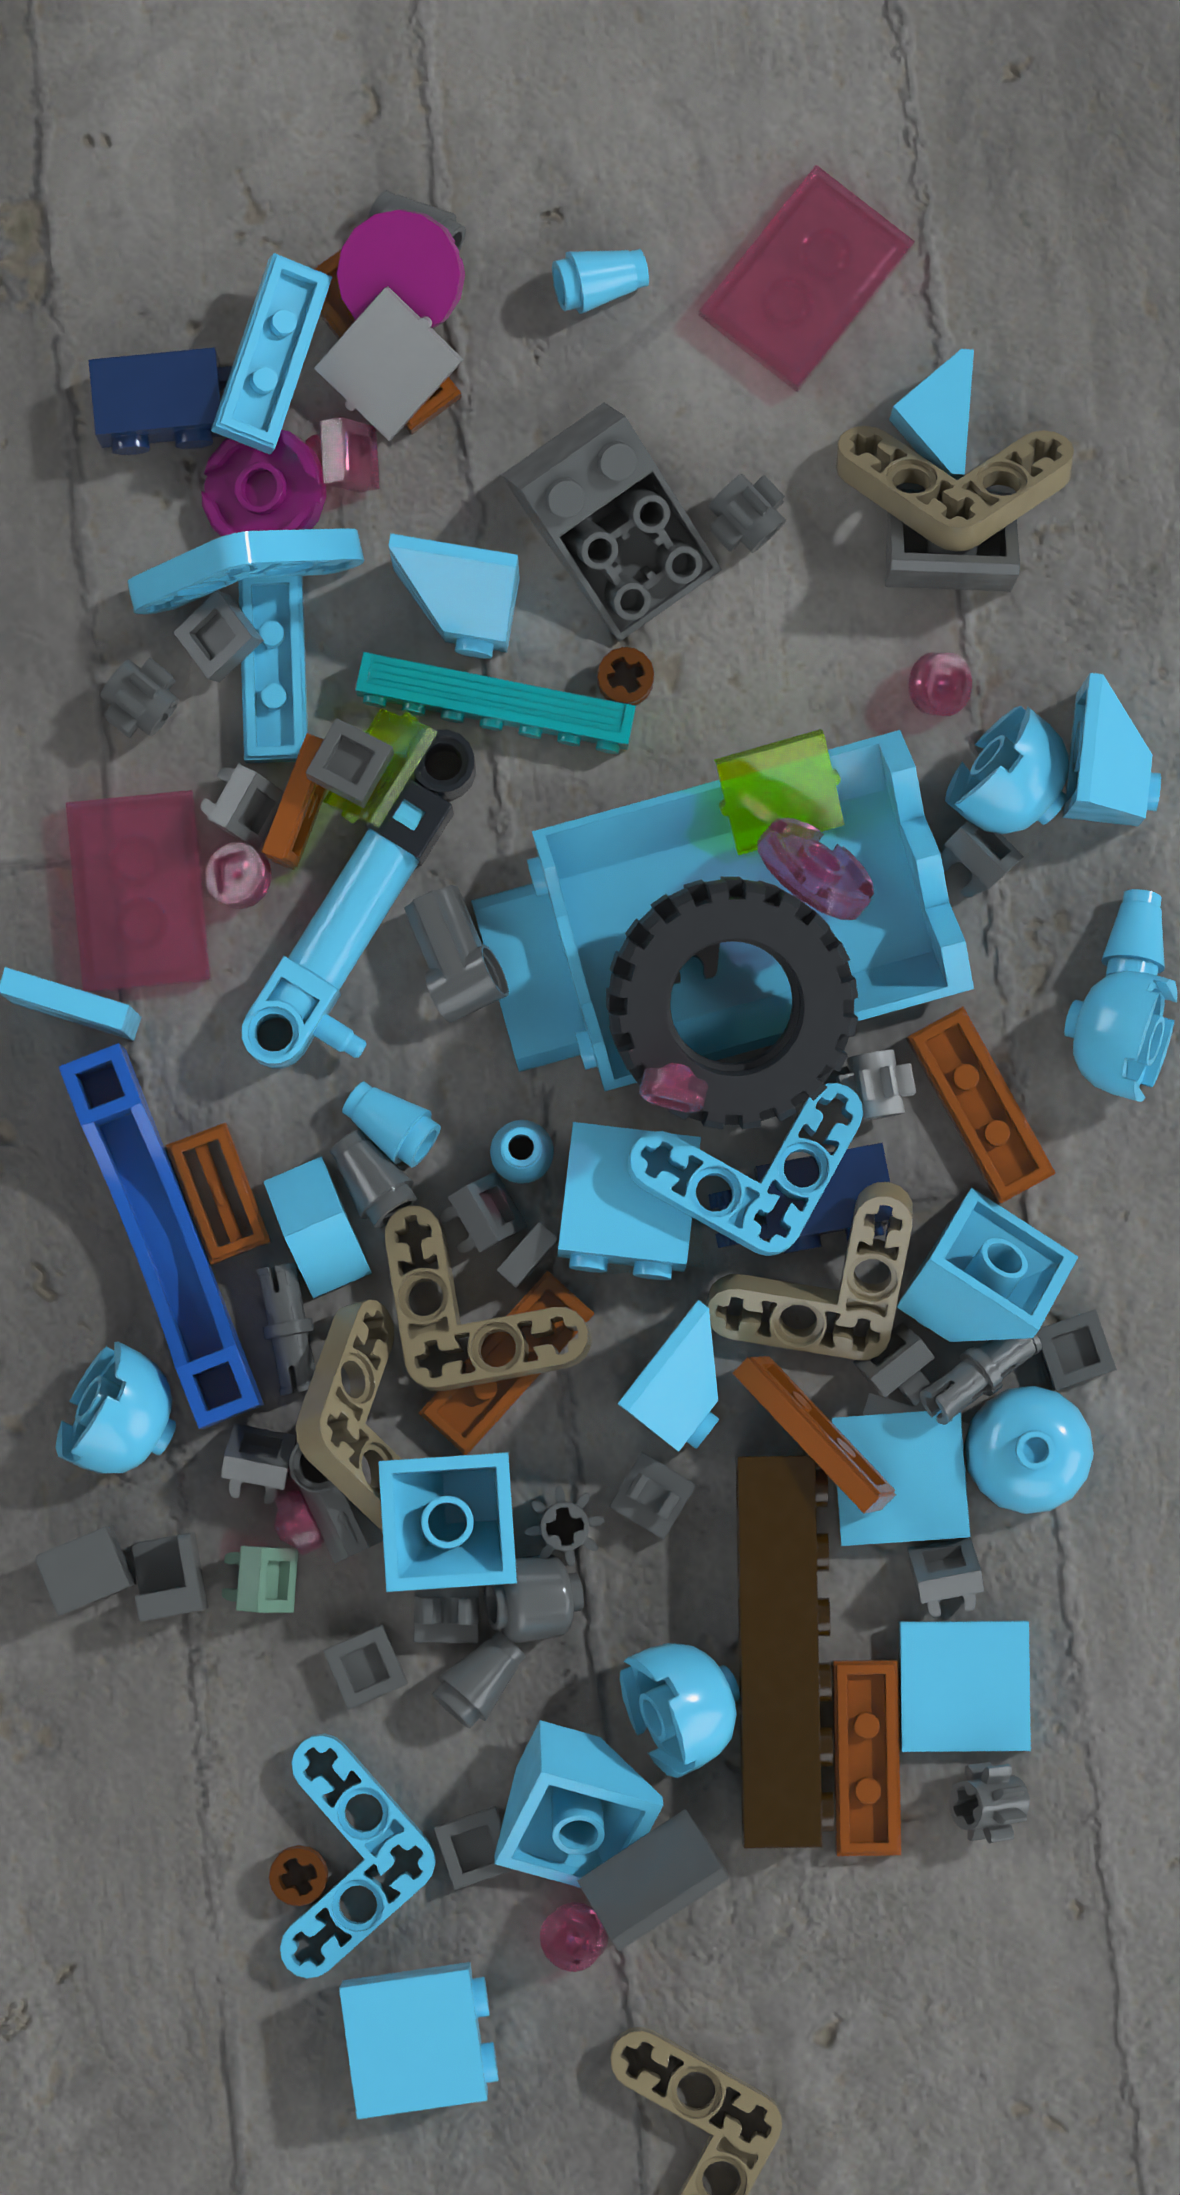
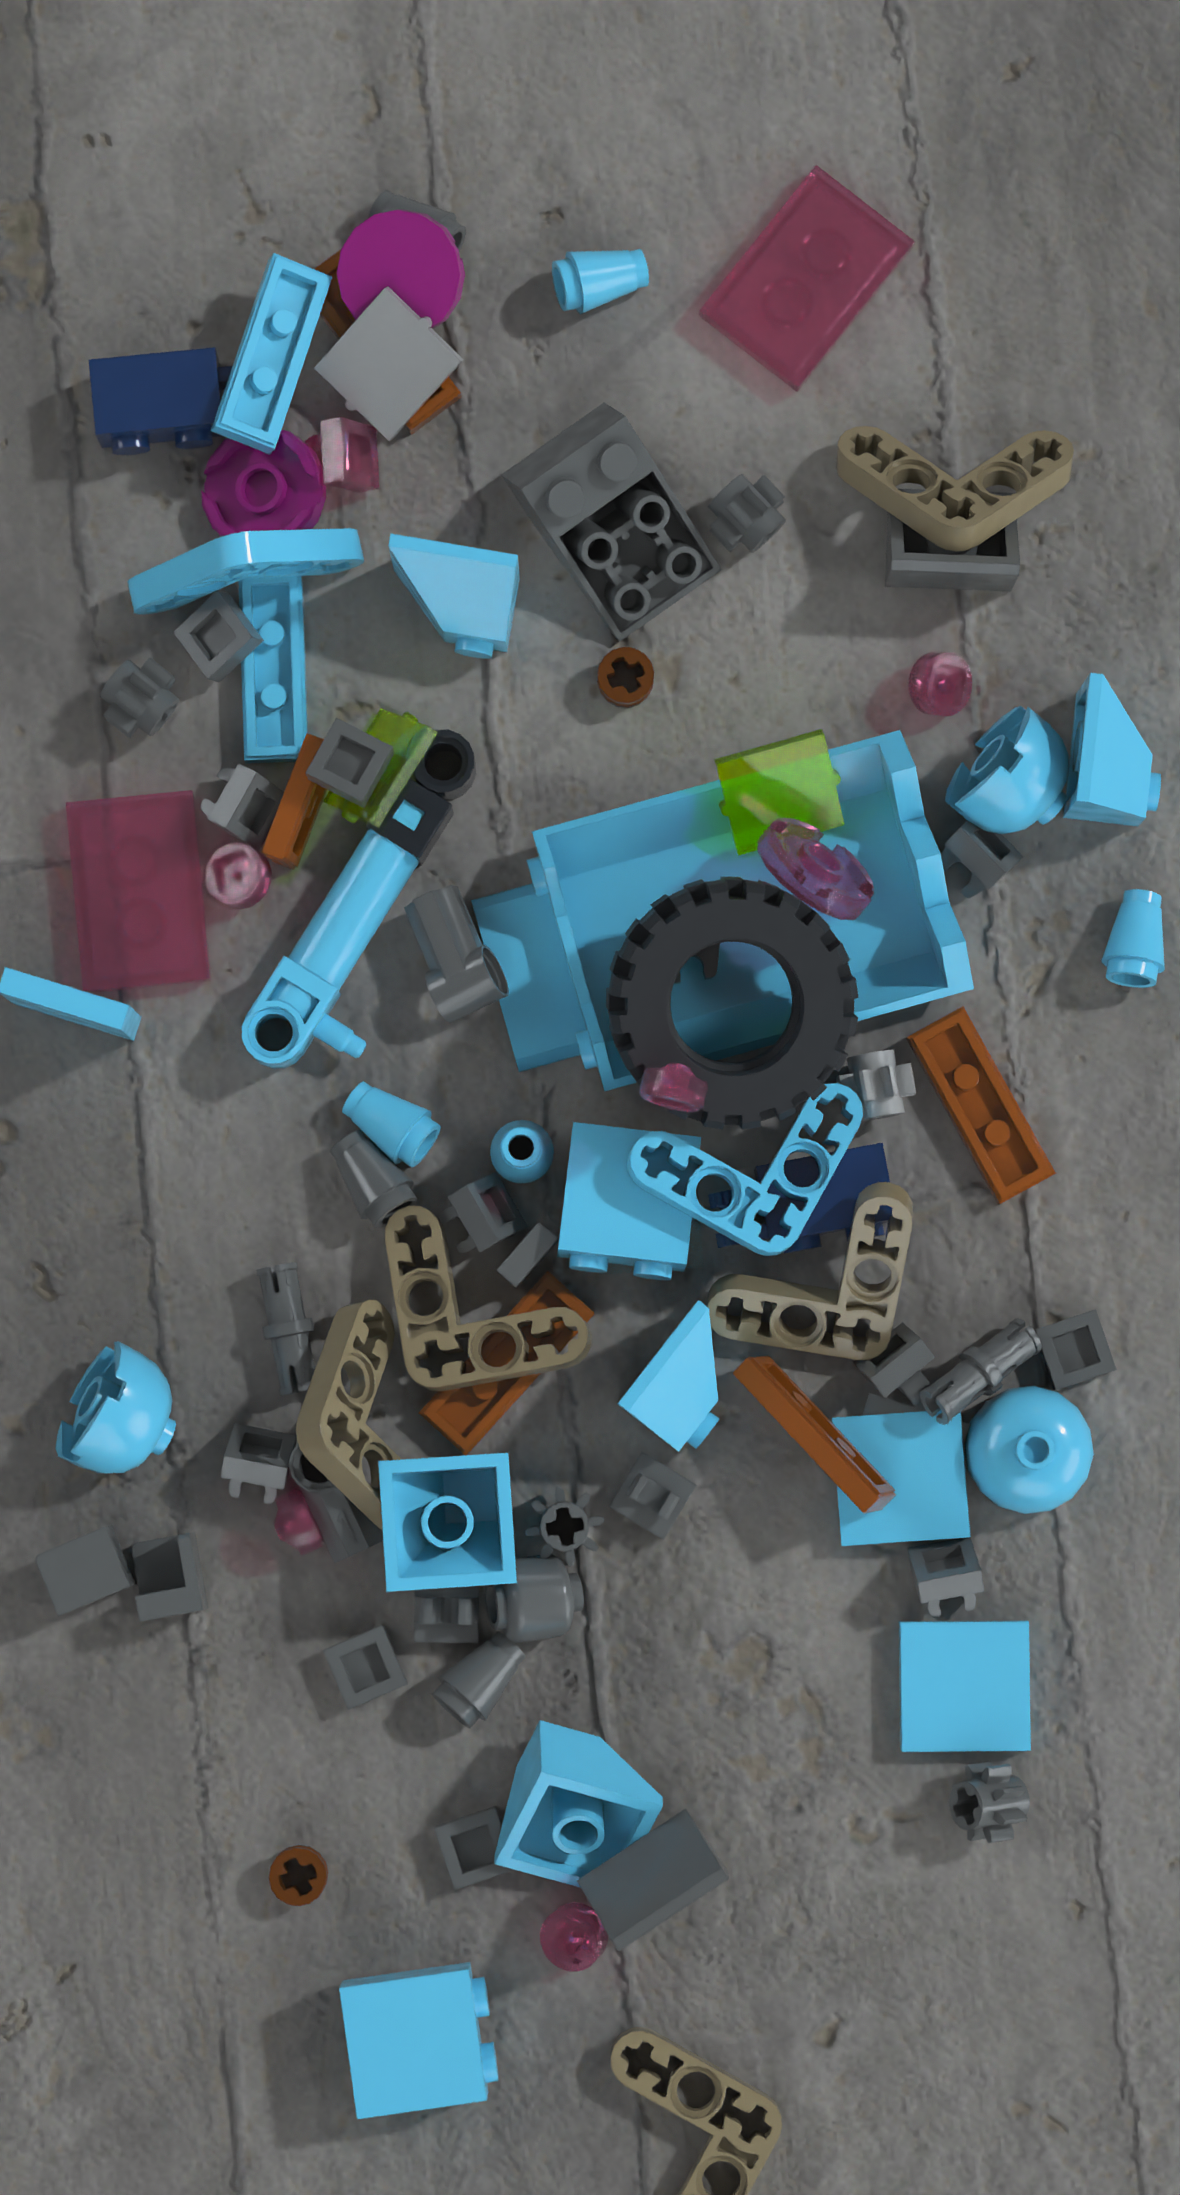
blue arch [58,1043,264,1429] -> none
dark orange tile [166,1122,272,1265] -> none
sand green tile [222,1546,299,1613] -> none
medium azure slope [263,1156,372,1299] -> none
medium azure beam [280,1734,436,1978] -> none
teal piece [355,652,636,754] -> none
medium azure cylinder [620,1643,740,1778] -> none
dark brown brick [735,1455,834,1849] -> none
dark orange tile [832,1660,901,1856] -> none
medium azure slope [889,349,974,480] -> none
medium azure slope [896,1187,1078,1342] -> none
medium azure cylinder [1065,971,1178,1102] -> none

